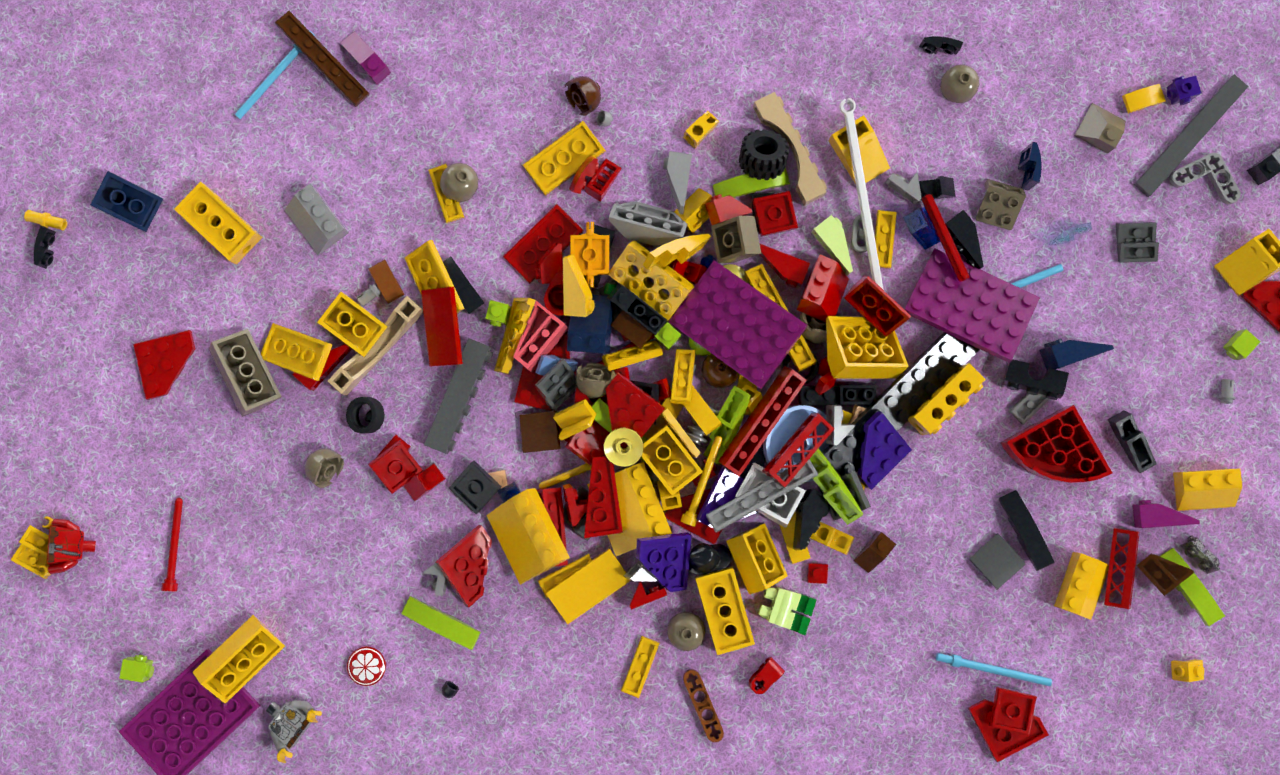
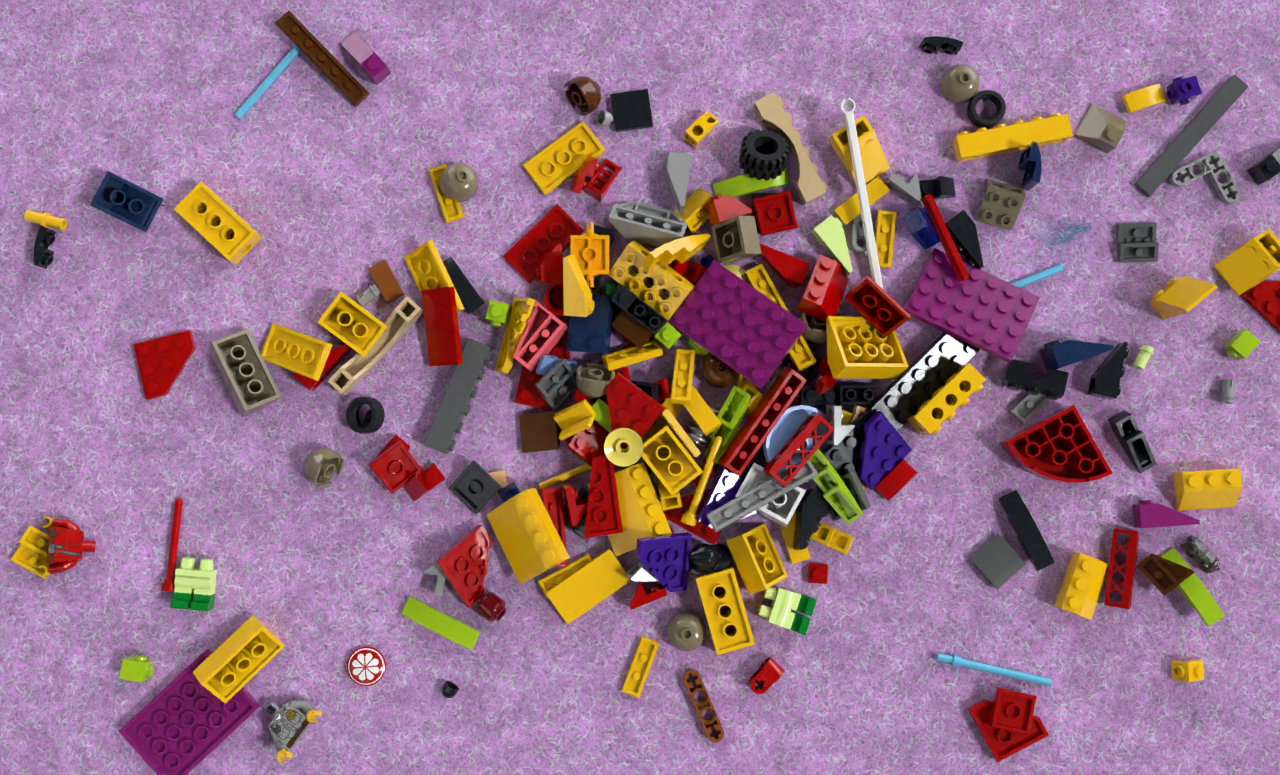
light grey slope [285,184,349,256] -> none
reddish brown slope [853,531,897,573] -> none
none -> yellowish green hips [170,557,217,611]
none -> dark red head [477,592,506,622]
none -> black tile [611,89,653,132]
none -> yellow tile [833,176,890,226]
none -> red slope [875,458,917,501]
none -> yellow brick [952,113,1073,162]
none -> black tyre [967,90,1006,128]
none -> black slope [1087,342,1129,400]
none -> yellowish green pin [1132,345,1154,370]
none -> yellow slope [1149,276,1218,320]

